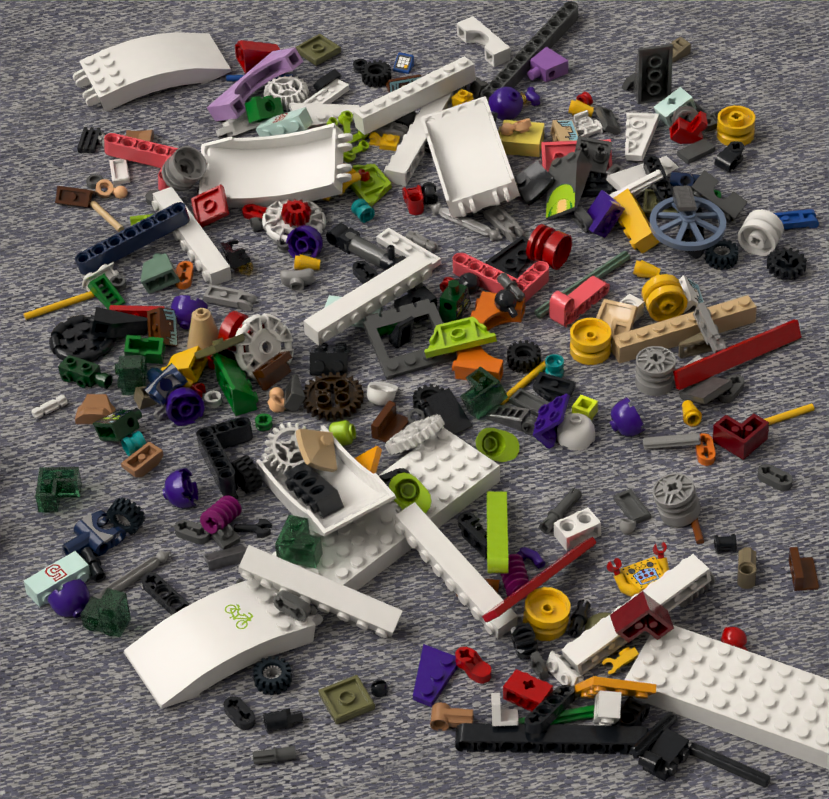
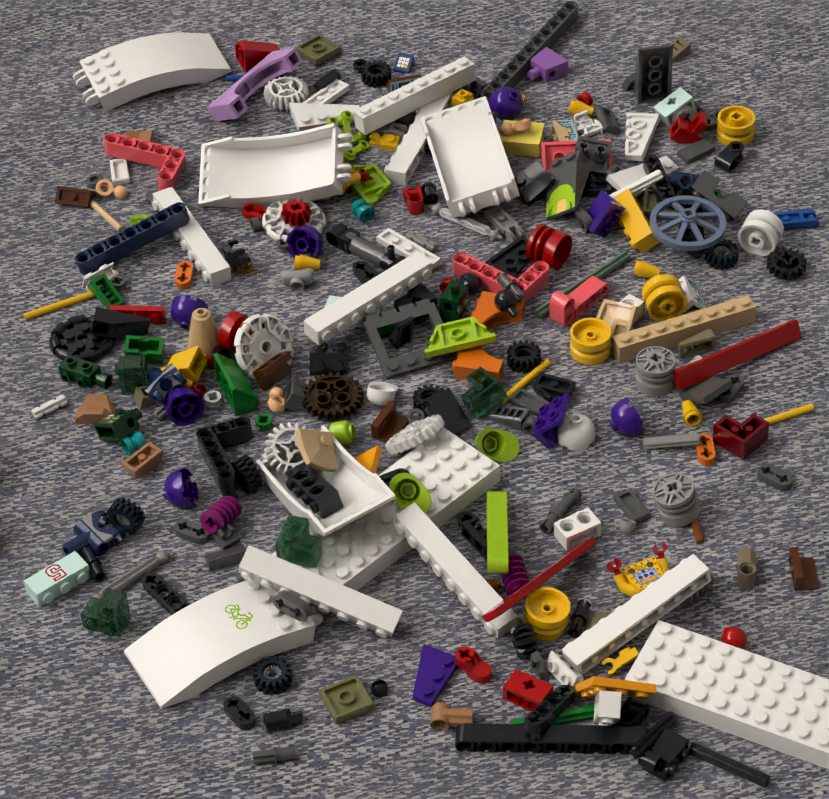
clear green brick [35,467,82,513] -> none
dark purple cylinder [48,579,90,618] -> none
black tile [77,127,101,153] -> none
sand green torso [141,253,180,294] -> none
reddish brown panel [147,307,178,346] -> none
light grey wheel [161,146,207,191] -> none
red tile [191,184,229,227] -> none
olive plate [194,334,245,359] -> none
light grey hinge [203,284,257,311] -> none
white hinge [216,113,261,137] -> none
black bar [233,519,272,538] -> none
green brick [244,95,284,123] -> none
light aqua brick [256,107,313,137] -> none
white arch [457,16,511,67] -> none
white panel [491,693,519,726] -> none
dark purple arm [516,547,546,569] -> none
dark purple arm [525,87,540,106] -> none
teal wheel [545,354,564,378] -> none
neon yellow plate [572,395,598,420] -> none
dark red brick [610,591,674,643] -> none
flat silver slope [673,186,697,212] -> none
light grey hinge [693,302,726,353] -> none
black bush [714,534,737,553] -> none

